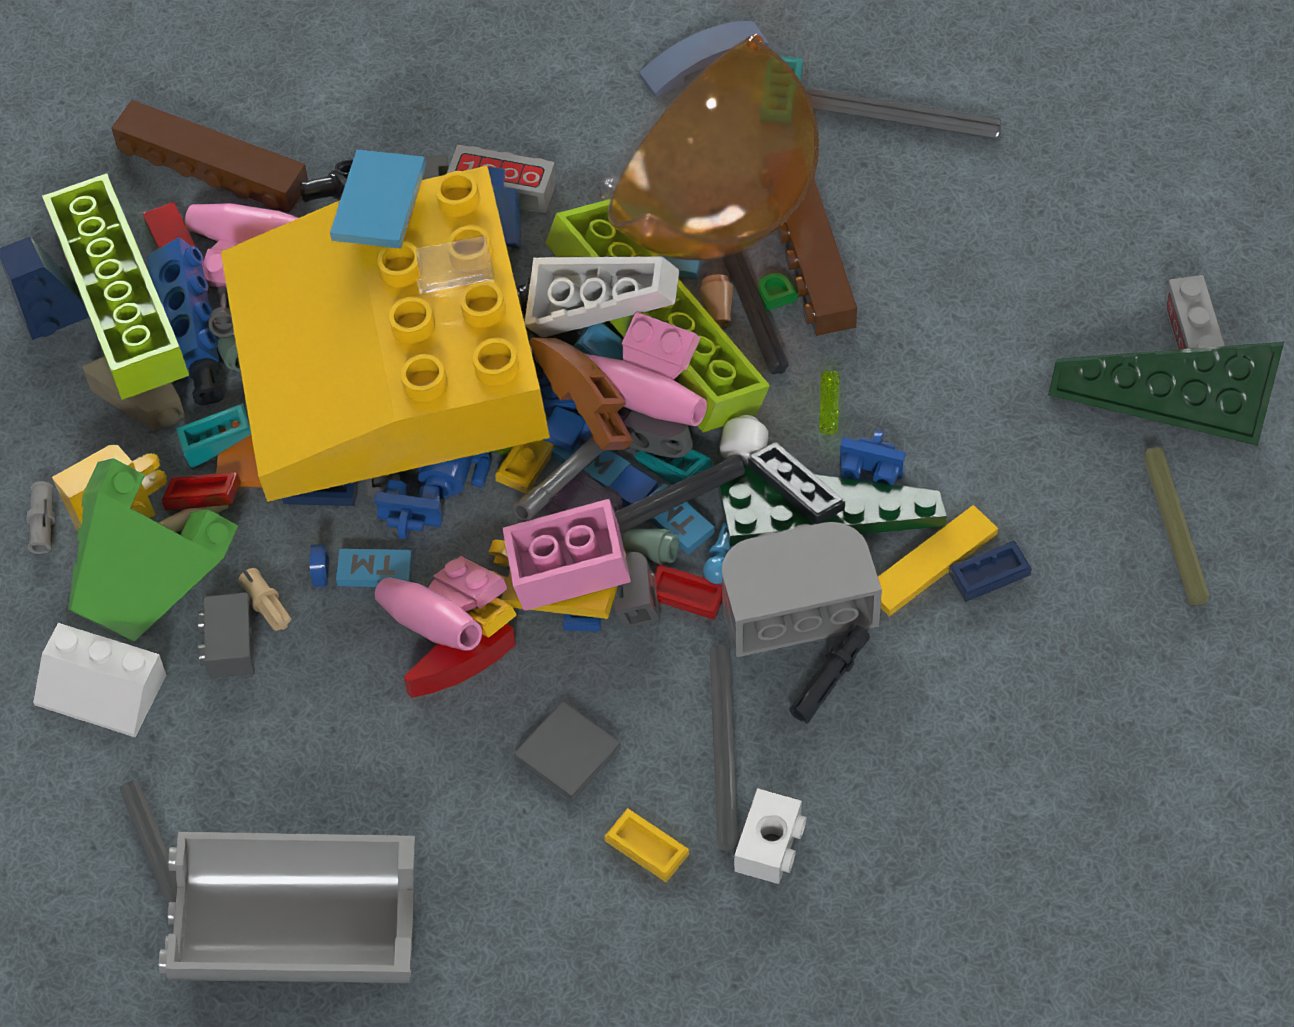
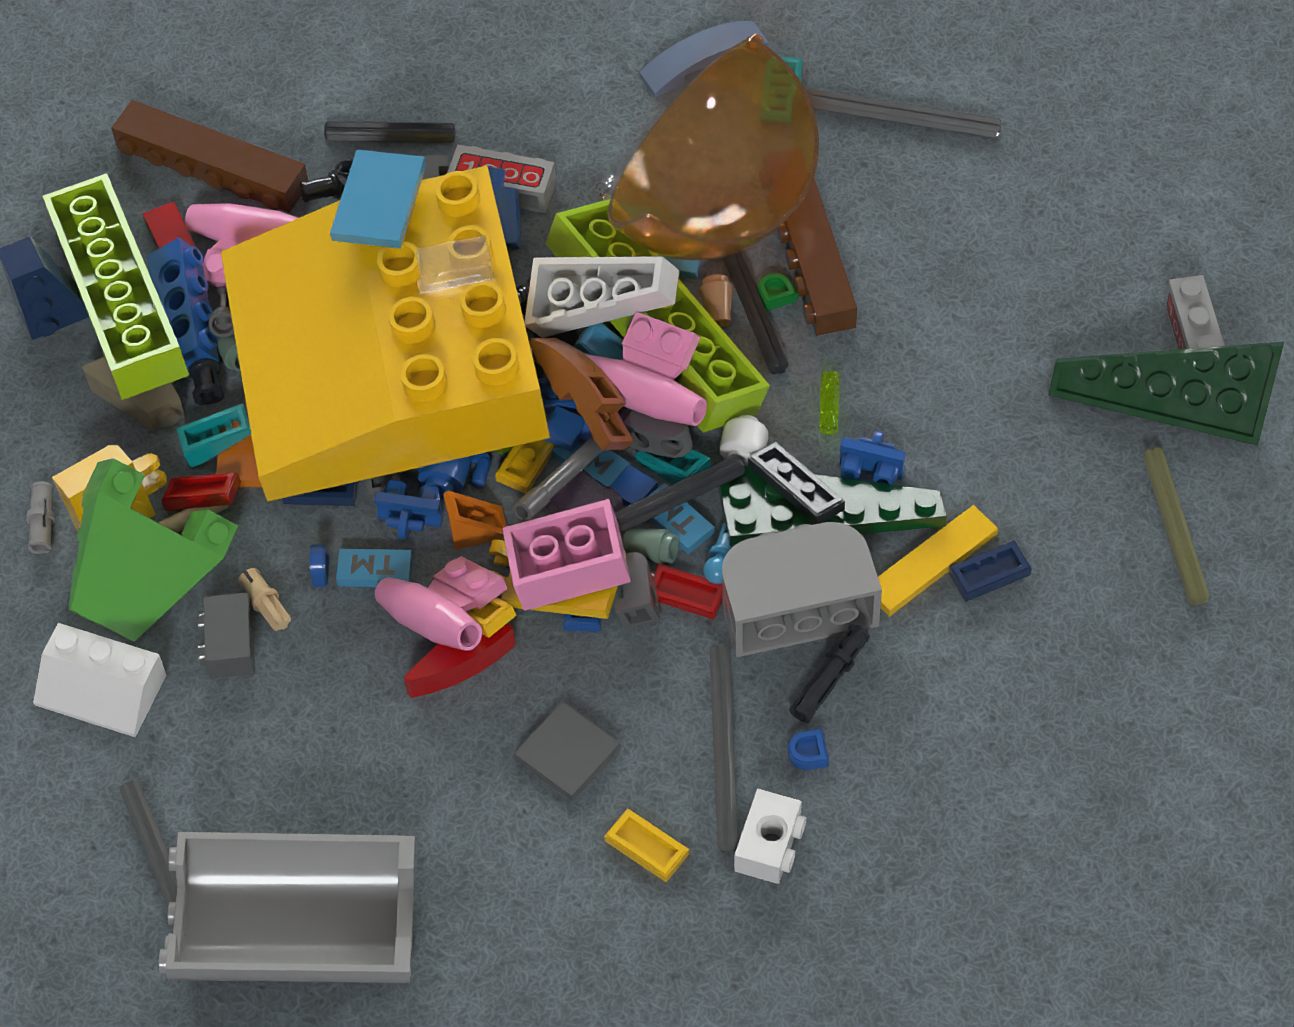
none -> black axle [324,121,456,143]
none -> orange slope [443,490,507,550]
none -> blue tile [788,728,829,770]

